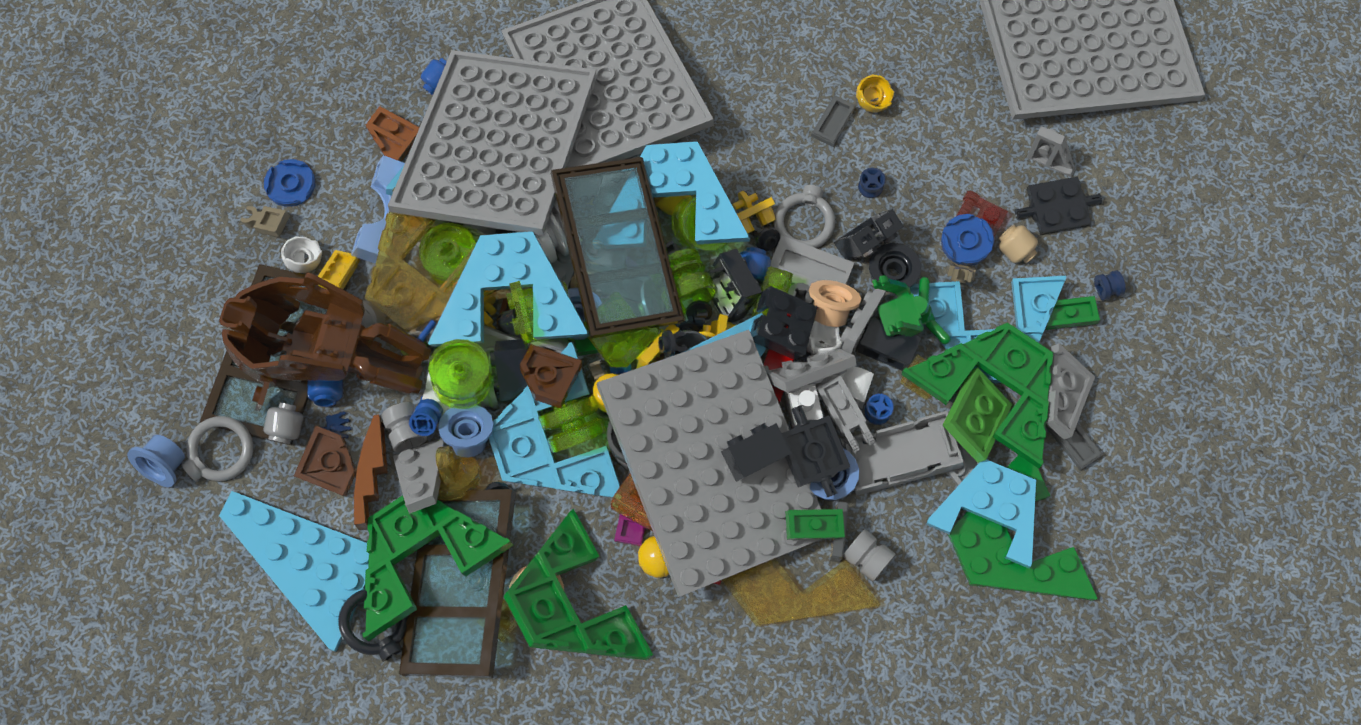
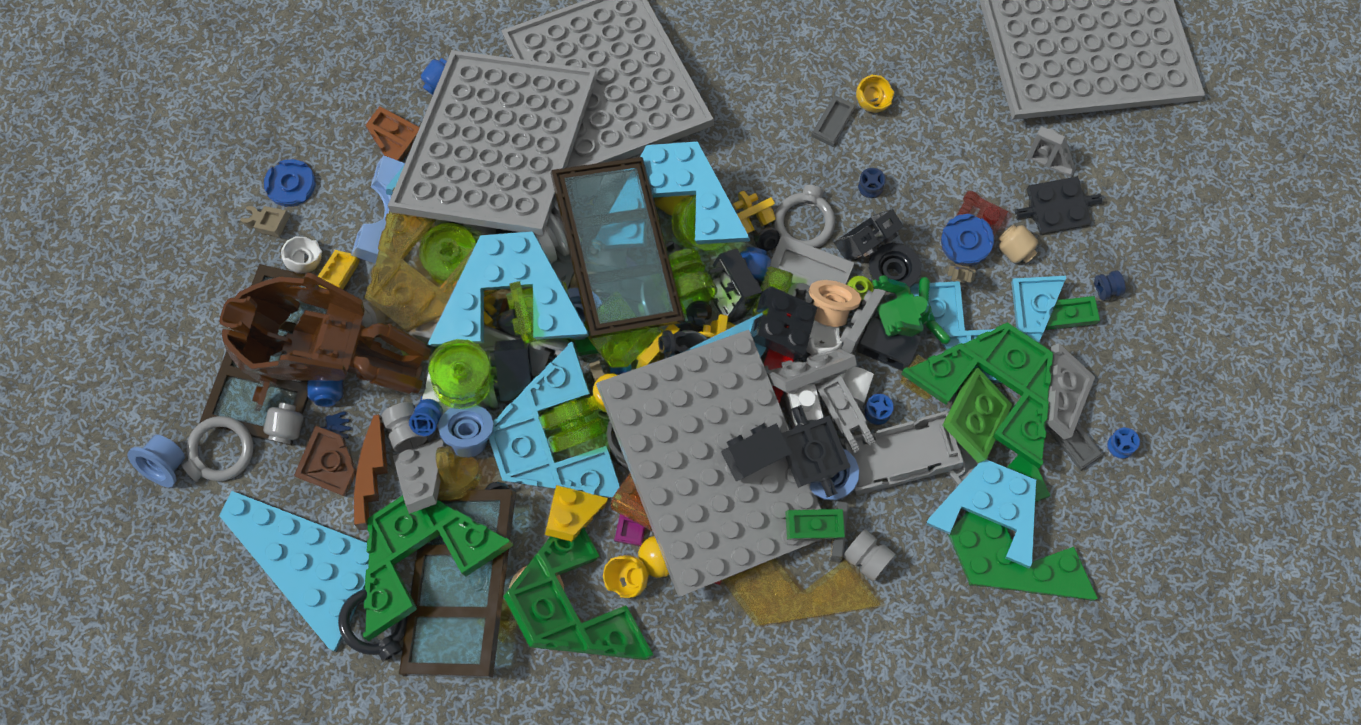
blue piece [417,320,436,342] -> none
reddish brown plate [520,344,582,409] -> none
none -> yellow wing [545,485,608,541]
none -> yellow hair [603,555,649,598]
none -> lime plate [847,276,873,301]
none -> blue wheel [1107,427,1140,459]

